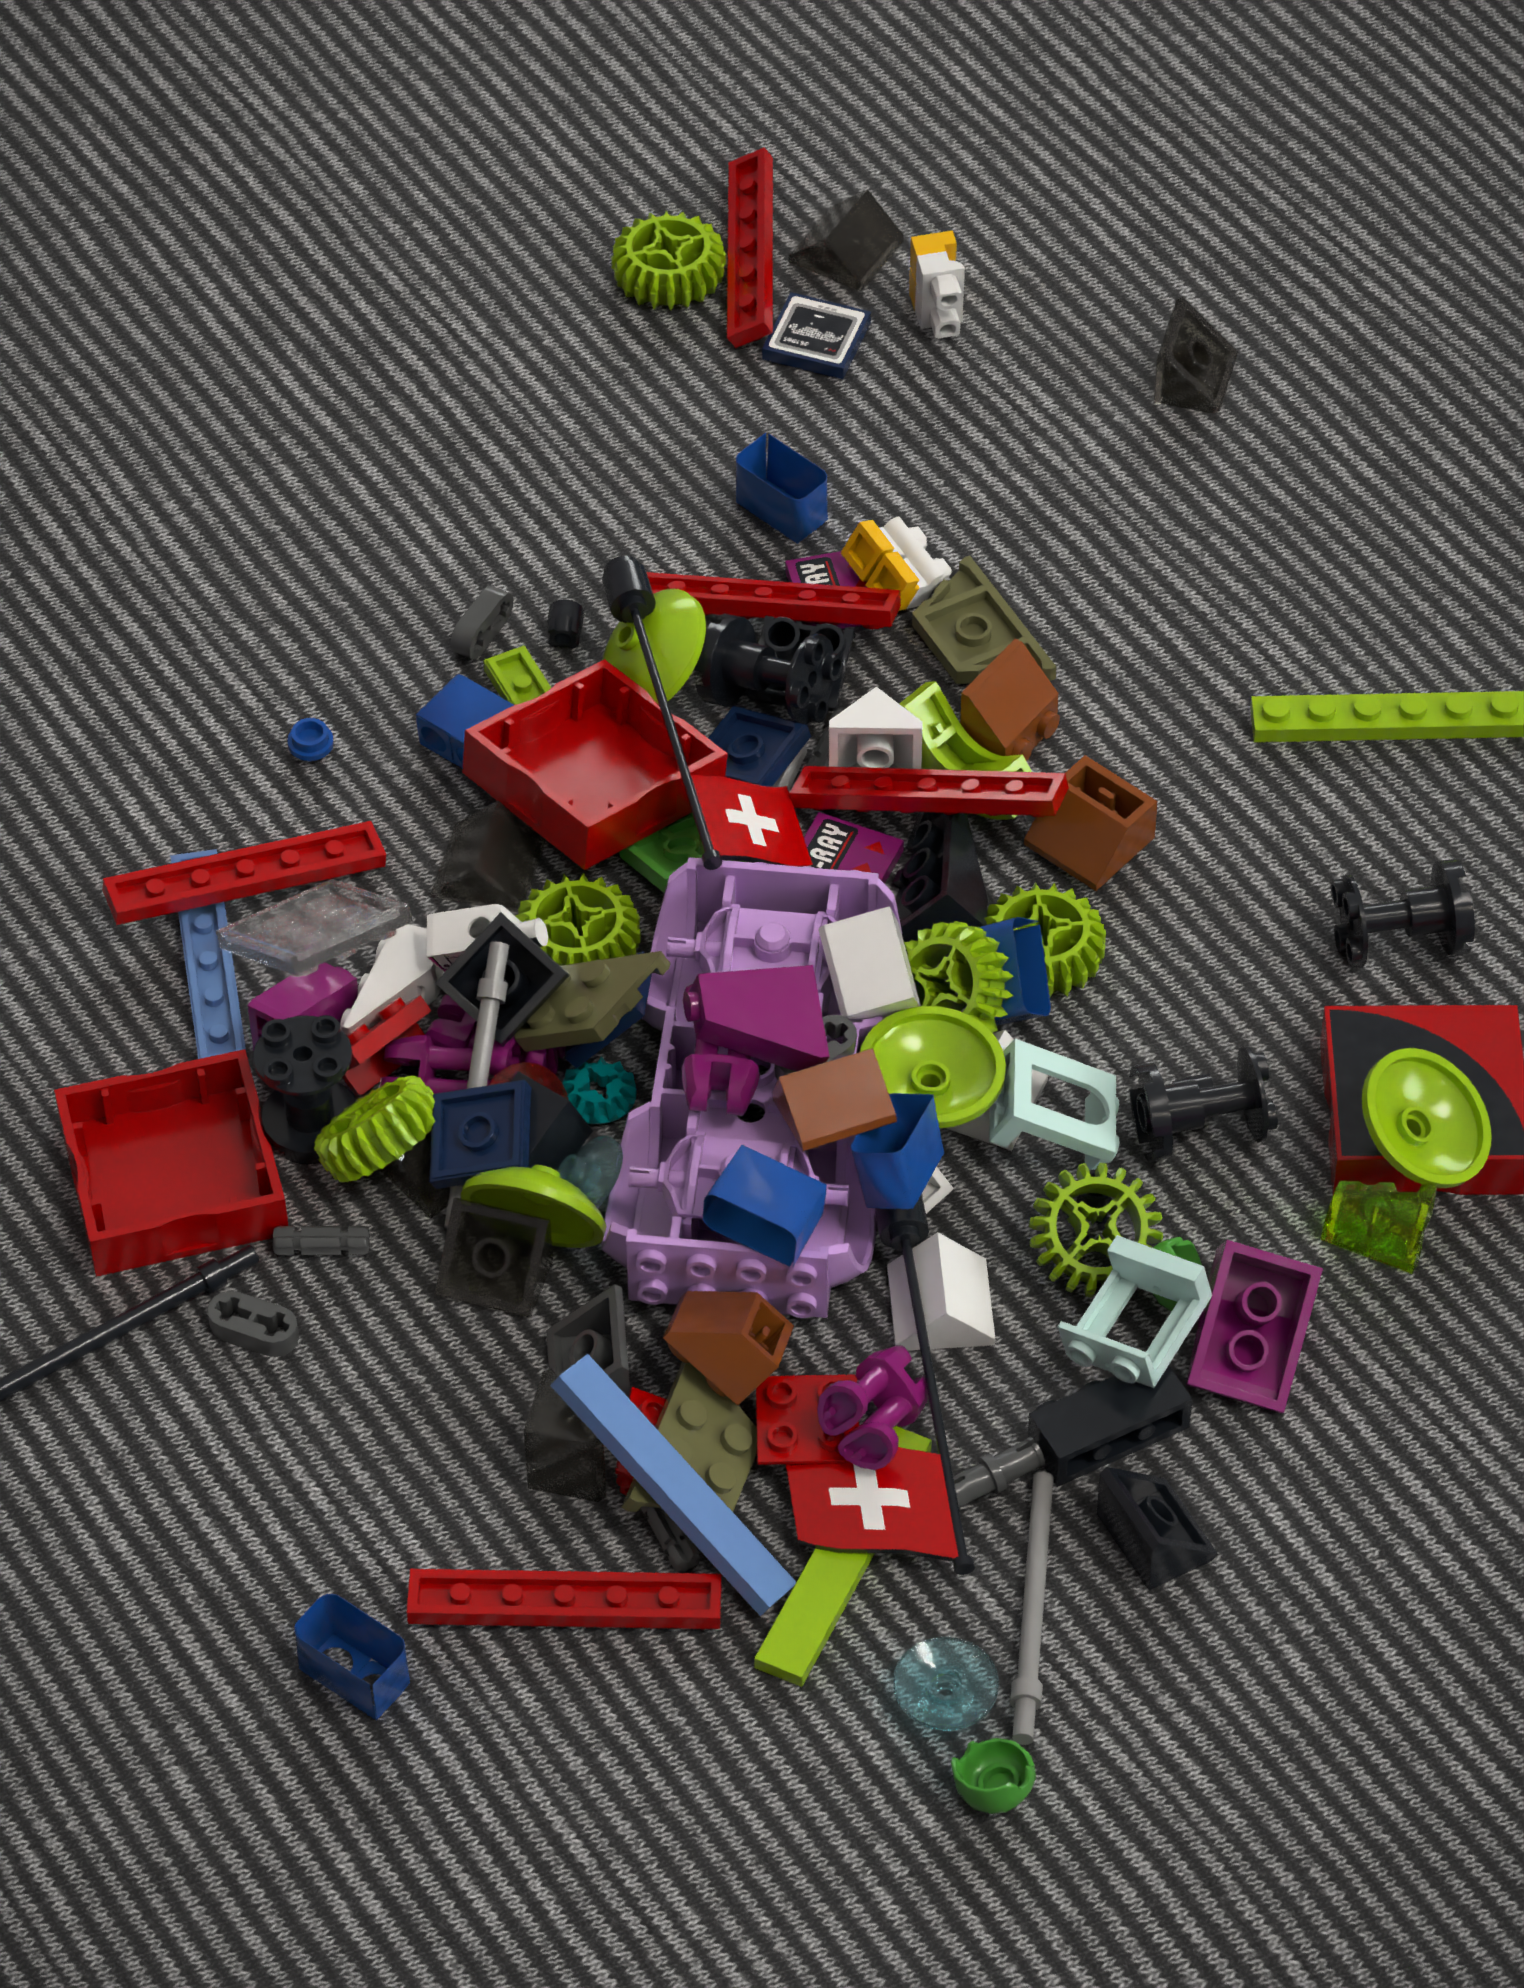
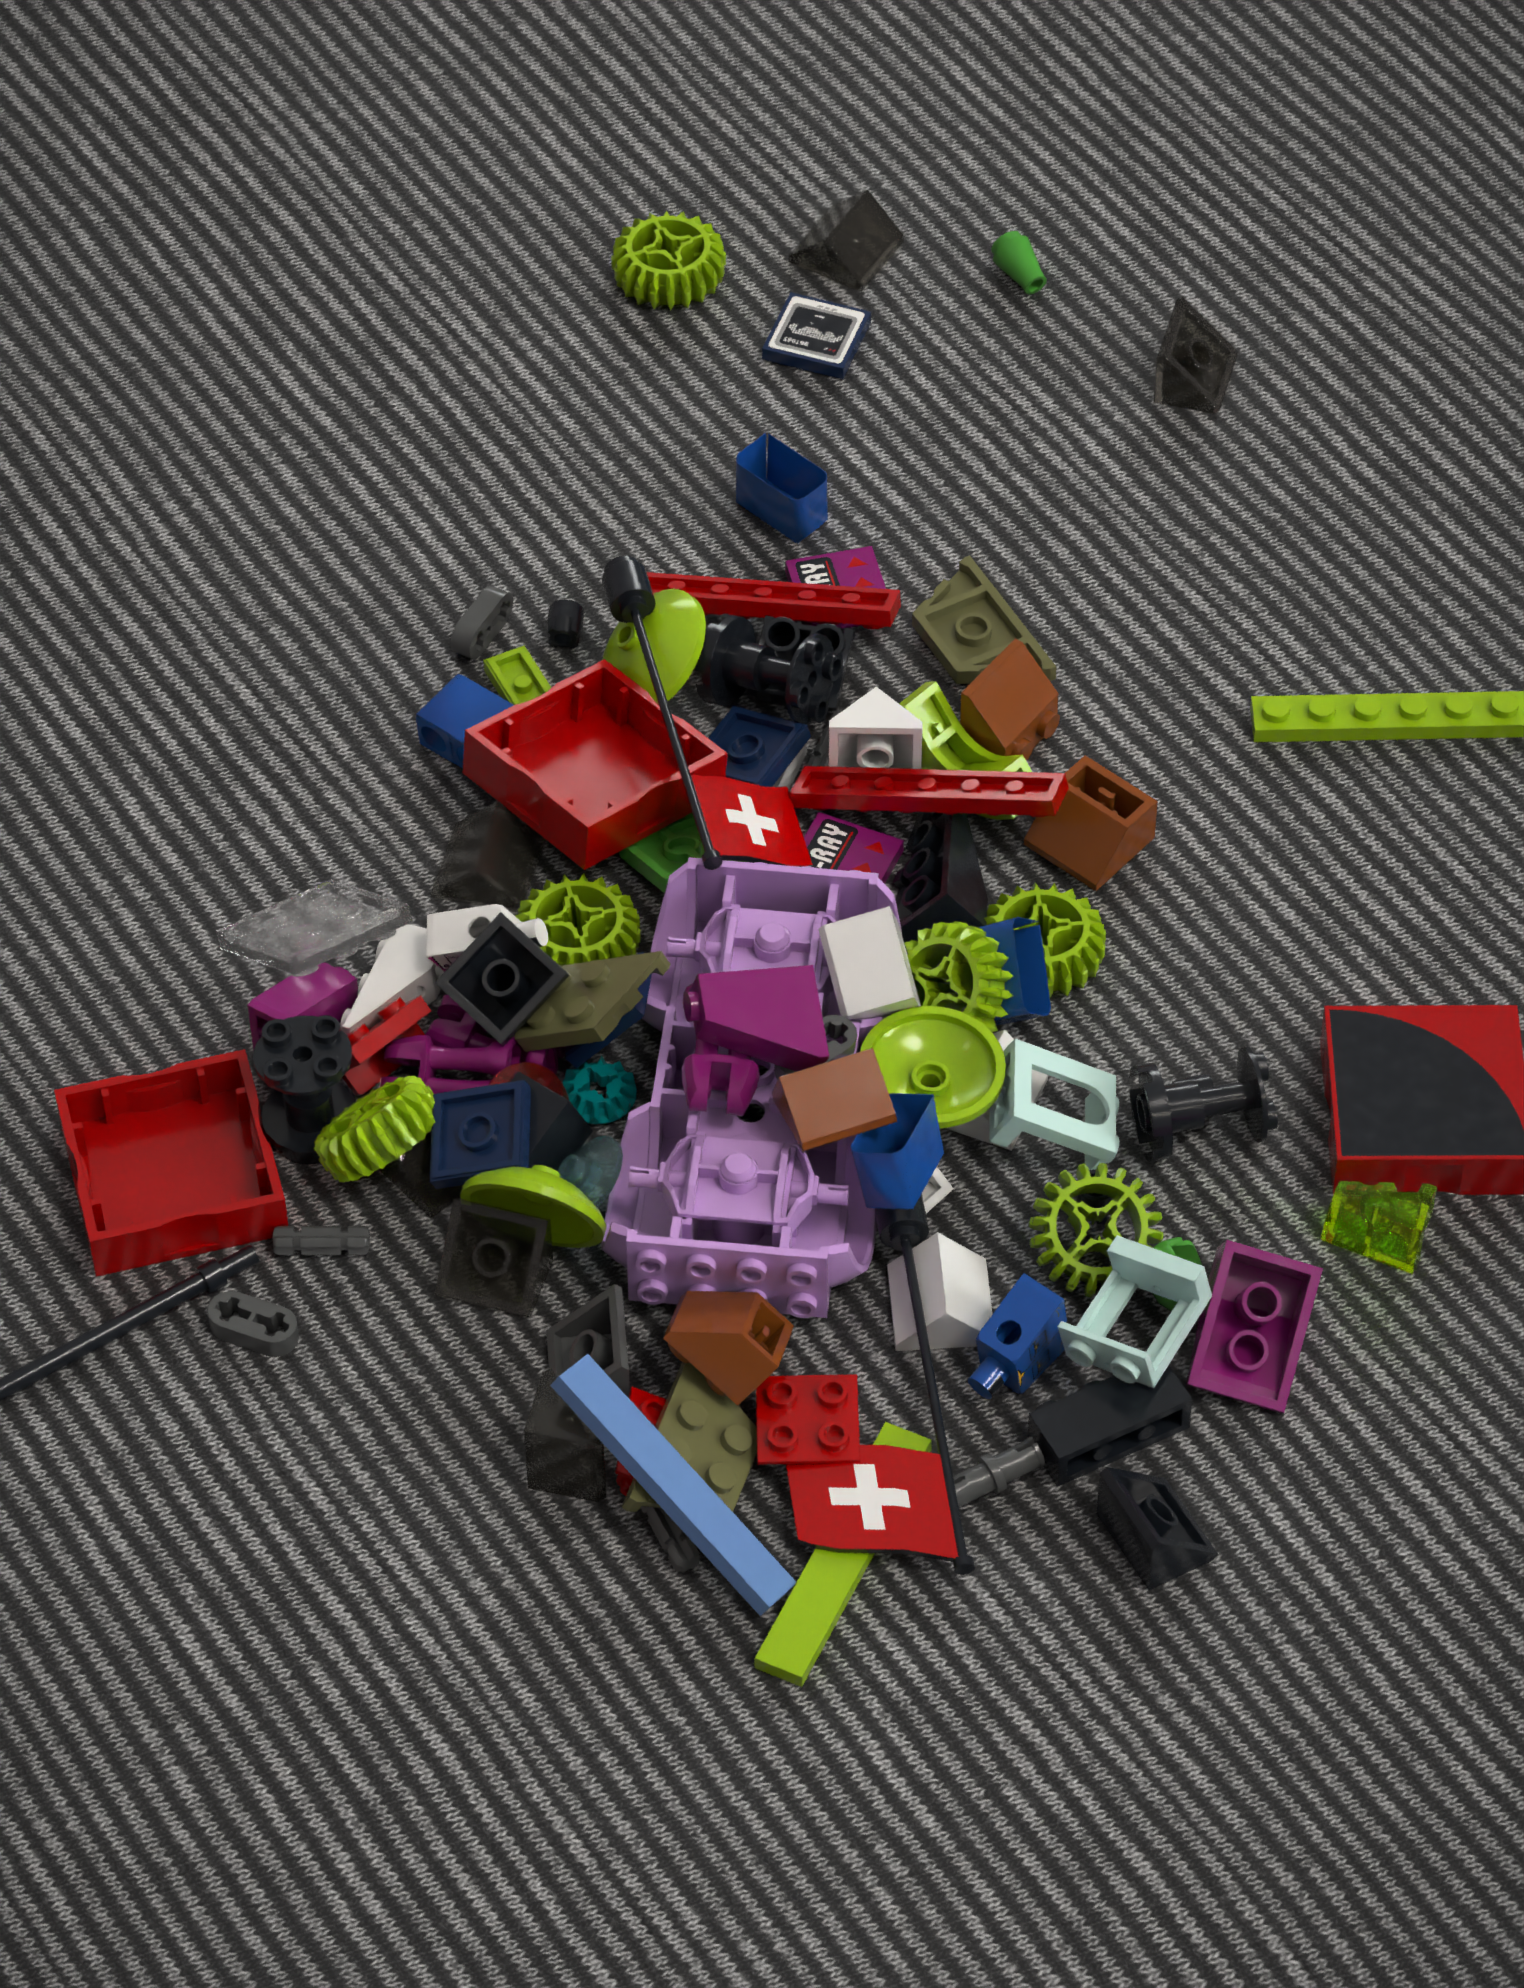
red plate [102,821,387,925] -> none
medium blue tile [170,849,246,1059] -> none
blue plate [287,718,334,761] -> none
blue piece [295,1594,410,1720] -> none
red plate [407,1569,722,1629] -> none
light grey bar [444,942,509,1231] -> none
blue piece [702,1145,827,1267] -> none
red plate [727,147,773,348] -> none
magenta piece [817,1345,929,1470] -> none
hips [841,516,952,611] -> none
clear light blue dish [893,1637,999,1731] -> none
white hips [909,230,965,339] -> none
bright green hair [951,1738,1036,1814] -> none
light grey bar [1010,1472,1054,1745] -> none
black piece [1331,859,1475,969] -> none
lime dish [1362,1048,1491,1188] -> none
none -> blue torso [968,1273,1067,1399]
none -> bright green cone [991,231,1047,294]

